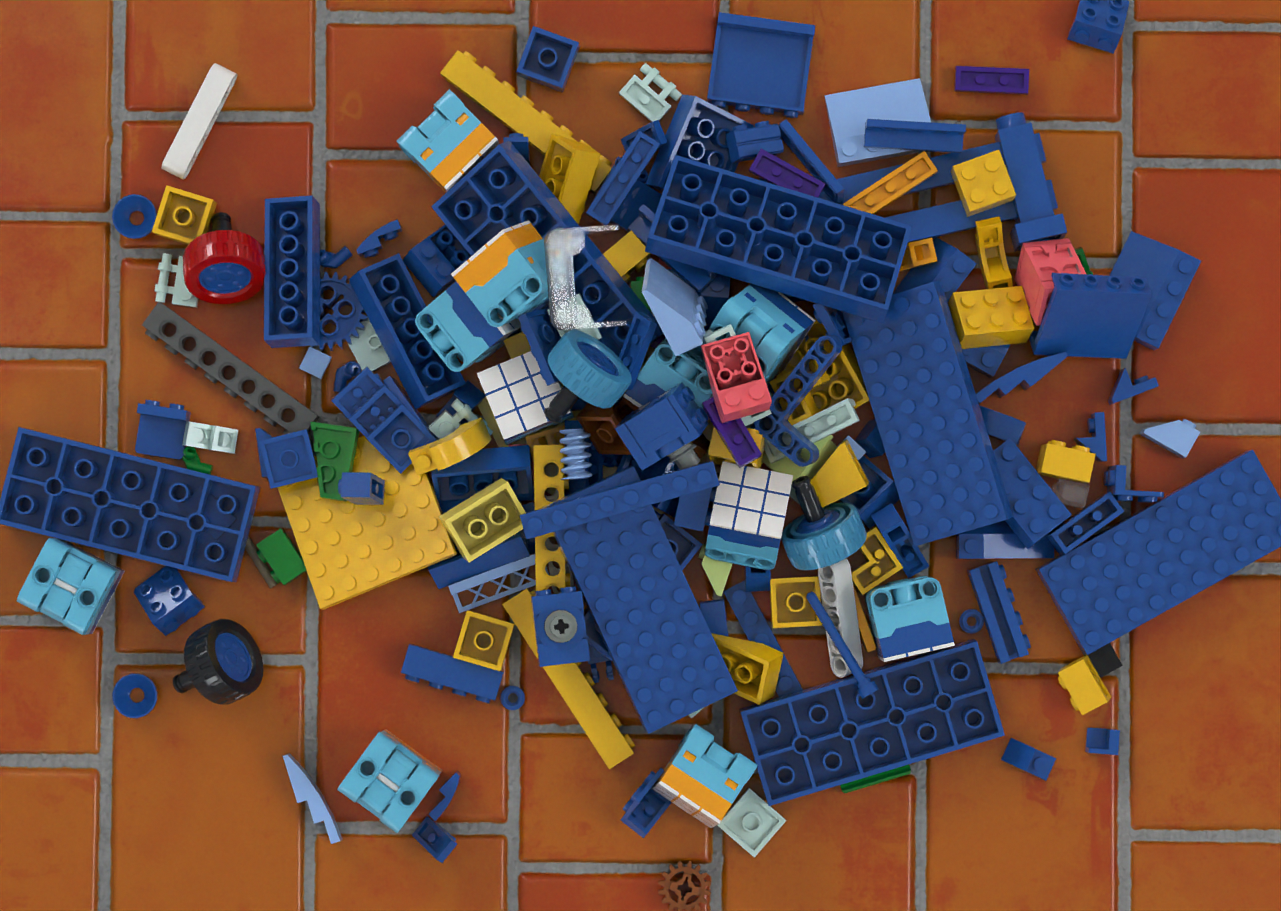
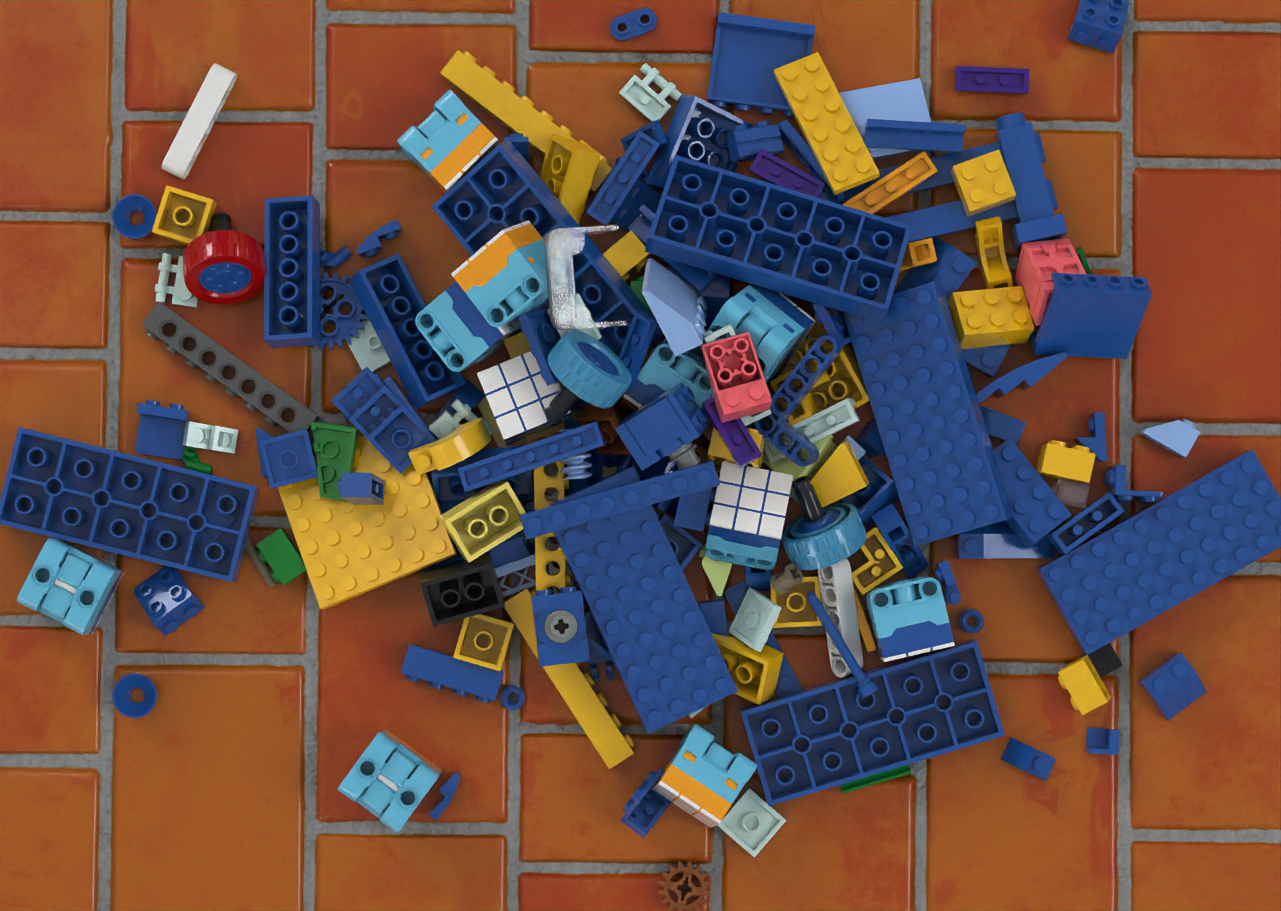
black wheel [173,619,264,705] -> none
light blue slope [283,753,343,844] -> none
light blue tile [299,346,332,379] -> none
blue arm [333,361,361,392] -> none
blue slope [403,224,471,298] -> none
blue slope [412,816,457,863] -> none
blue brick [516,26,580,92] -> none
blue brick [967,561,1031,664] -> none
blue slope [1108,368,1159,405] -> none
blue slope [1109,231,1201,350] -> none
none -> black brick [419,552,505,627]
none -> blue plate [457,421,606,492]
none -> blue plate [610,8,657,42]
none -> light aqua plate [729,588,782,652]
none -> dark tan bush [770,563,803,595]
none -> yellow plate [774,52,880,195]
none -> blue plate [932,560,961,605]
none -> blue slope [1138,652,1207,721]

